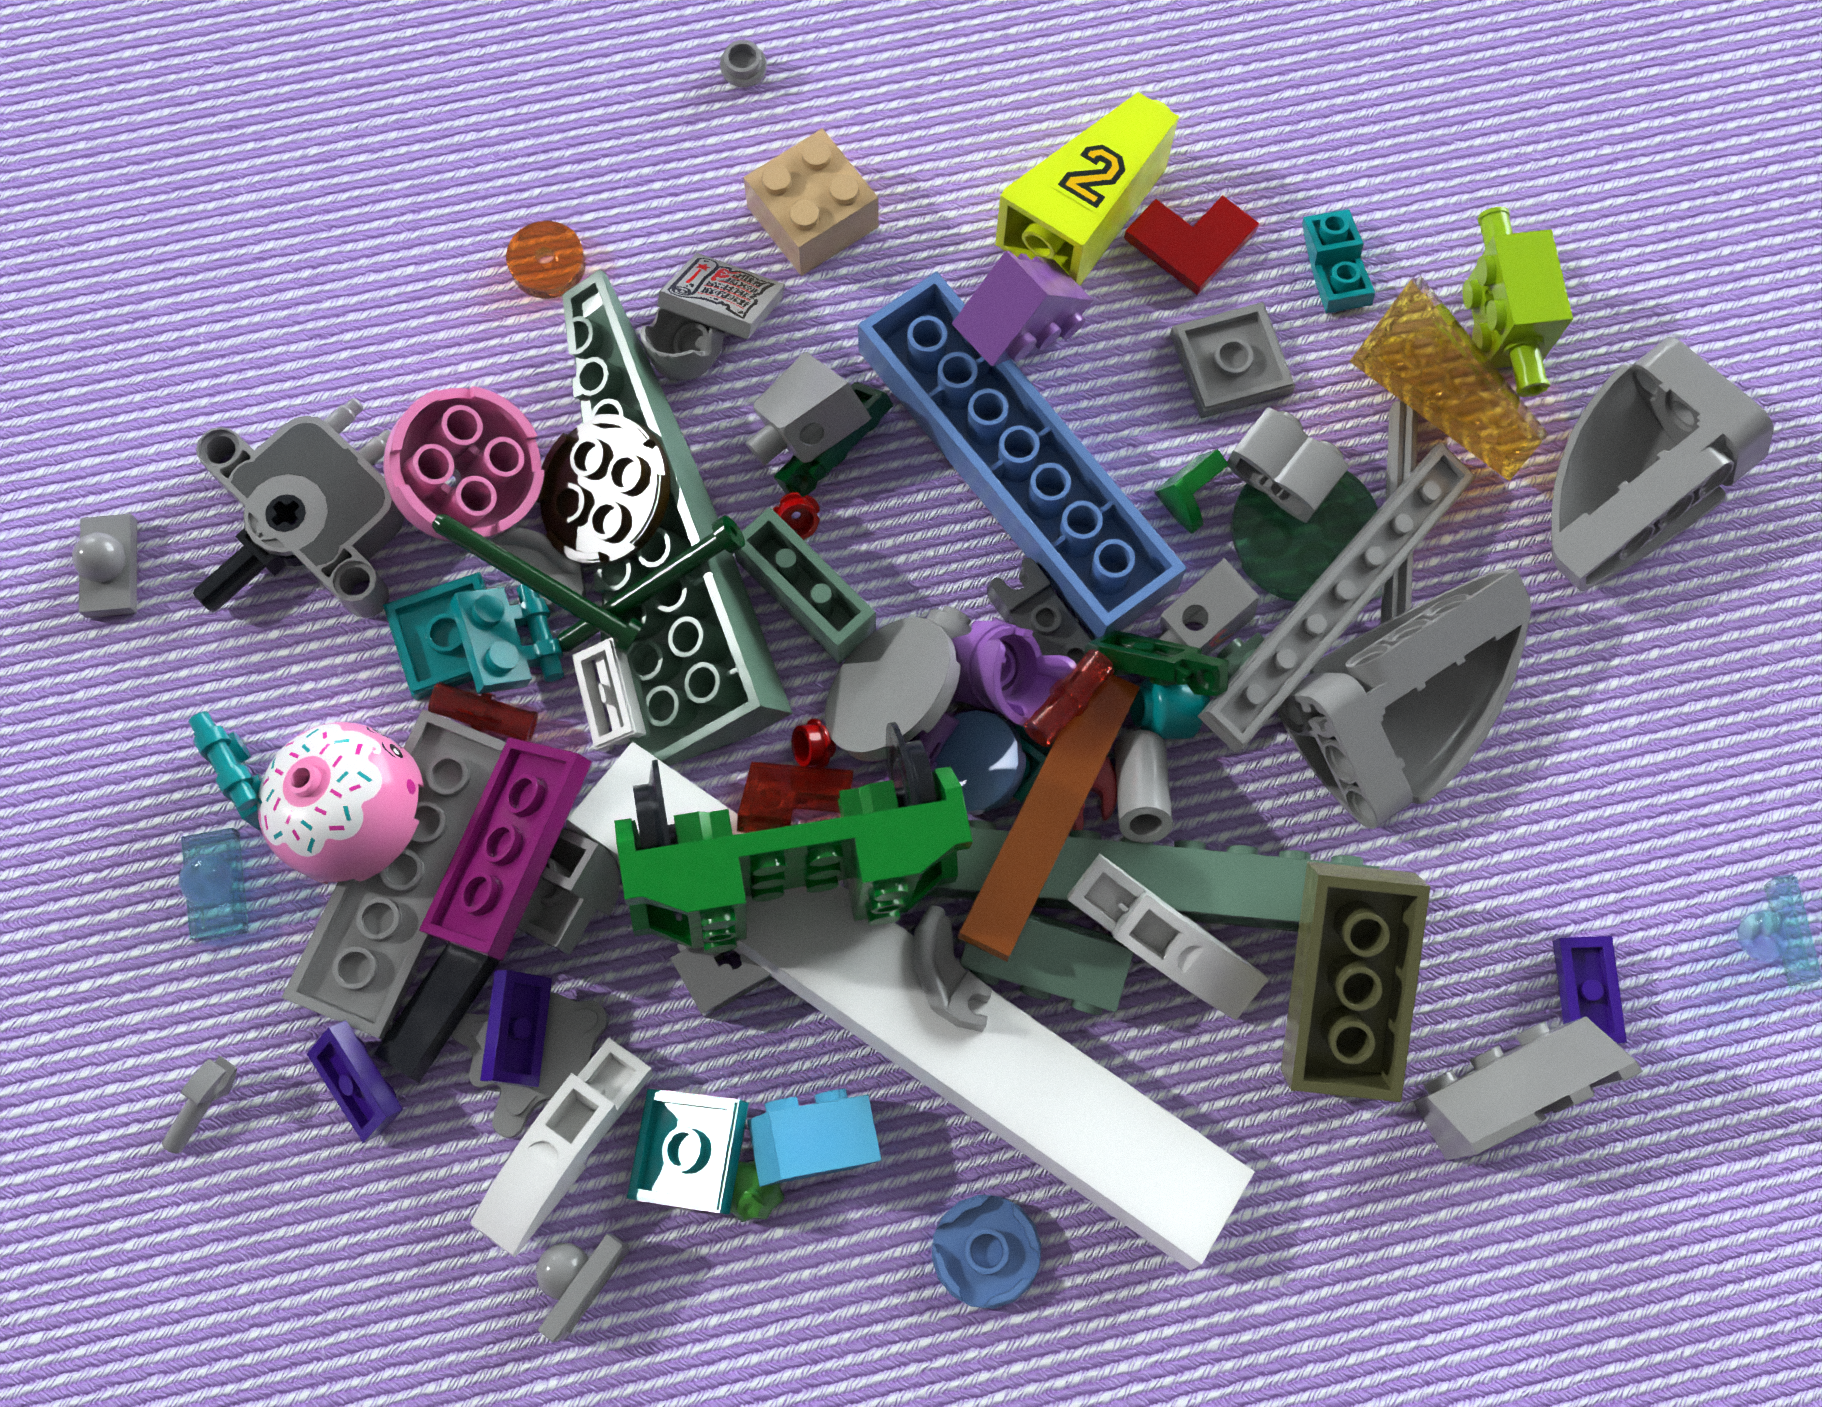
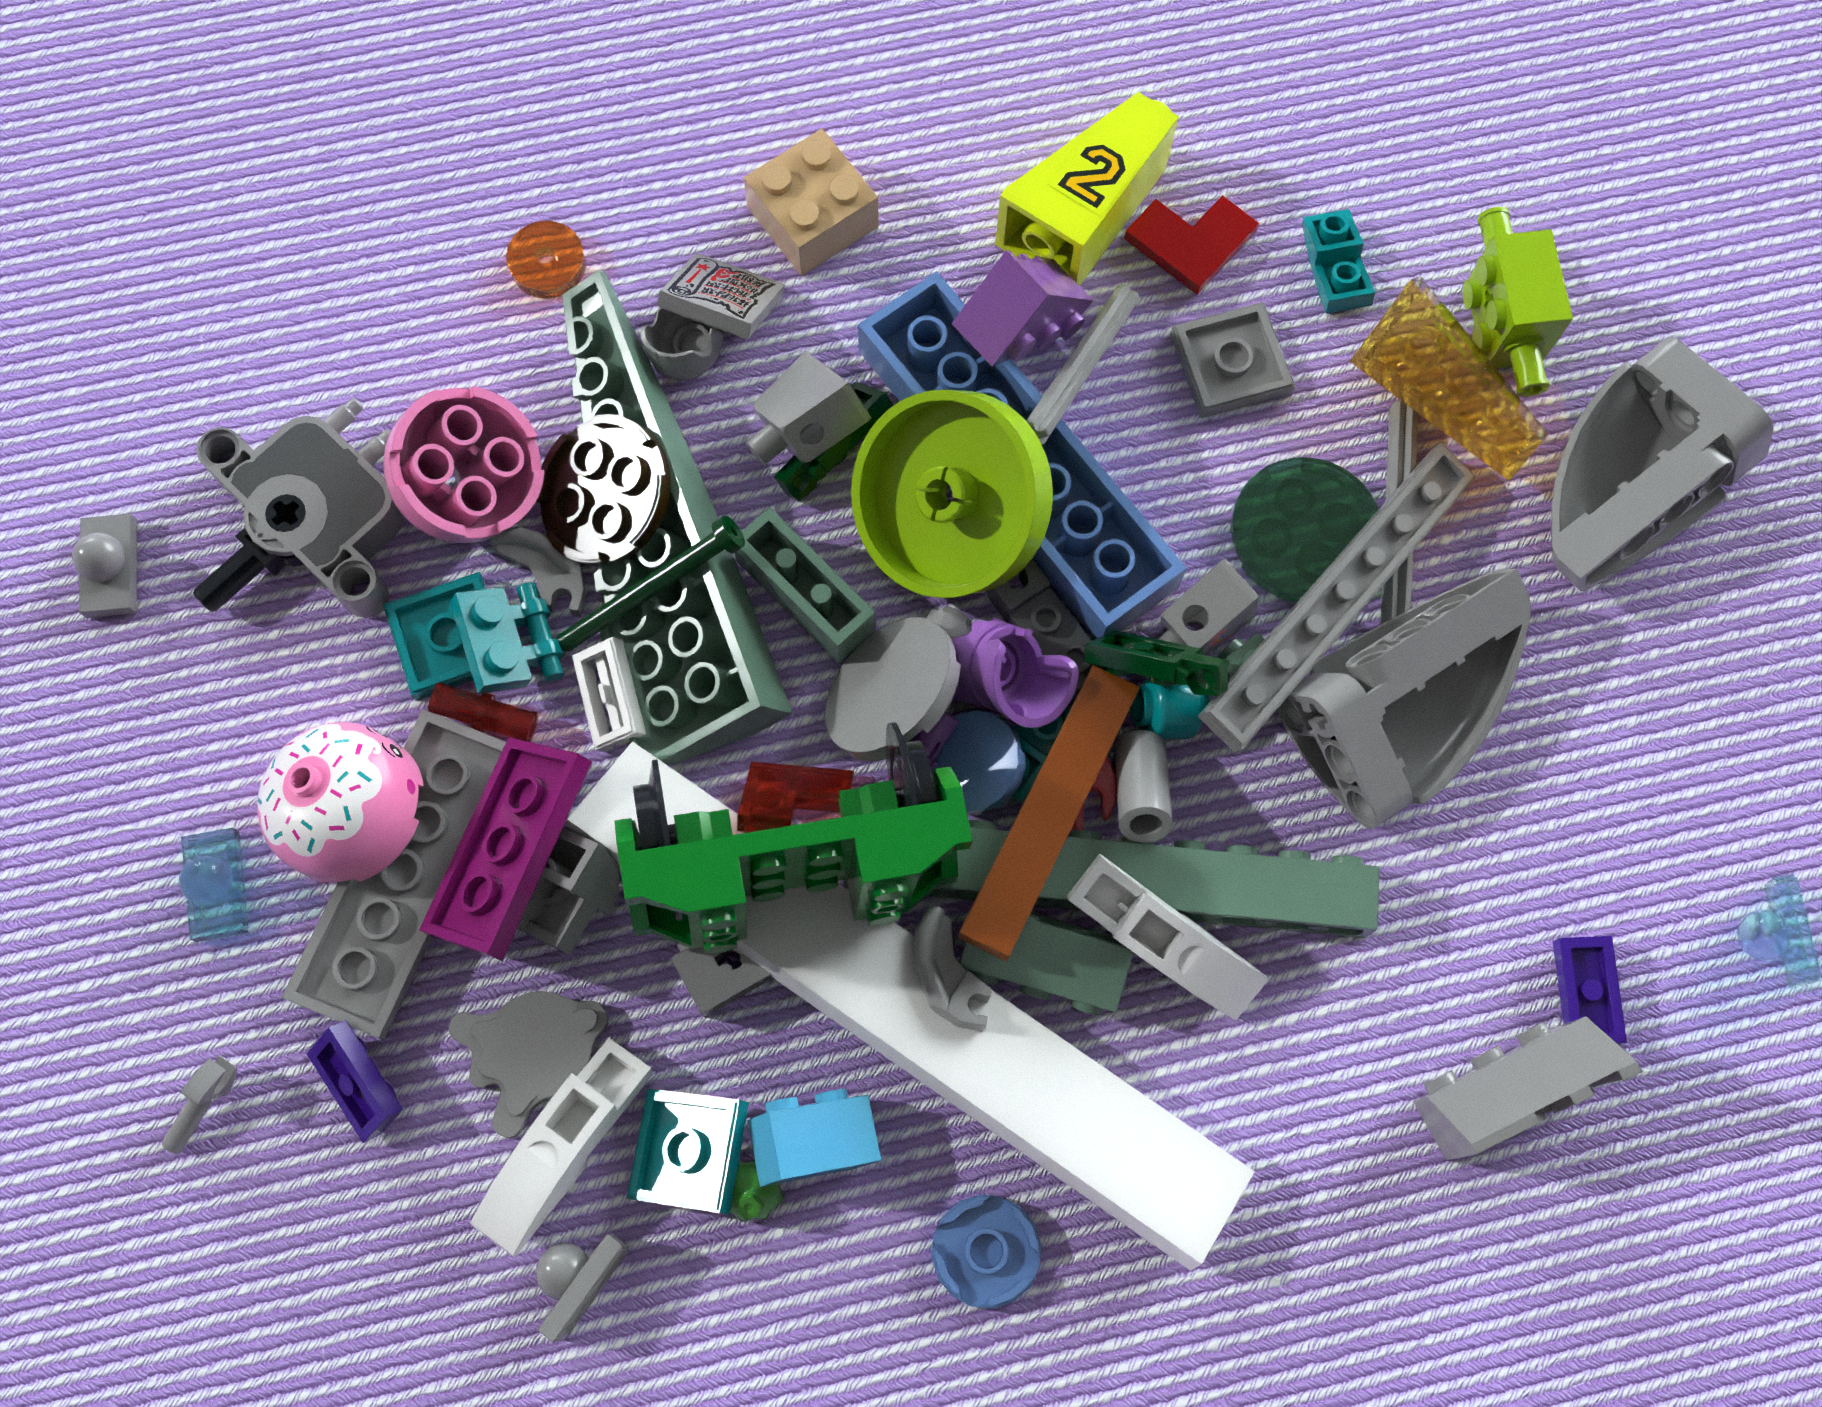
teal plate [188,711,263,830] -> none
black tile [374,943,511,1083] -> none
dark green bar [432,514,644,654] -> none
dark purple plate [480,970,552,1087] -> none
light grey plate [720,40,767,87] -> none
red plate [773,492,820,540] -> none
red plate [791,718,836,769] -> none
clear red pin [1023,649,1115,747] -> none
green tile [1154,449,1229,534] -> none
light grey brick [1227,407,1349,523] -> none
olive brick [1281,861,1430,1102] -> none
none -> lime piece [851,390,1053,598]
none -> light grey axle [1026,284,1139,444]

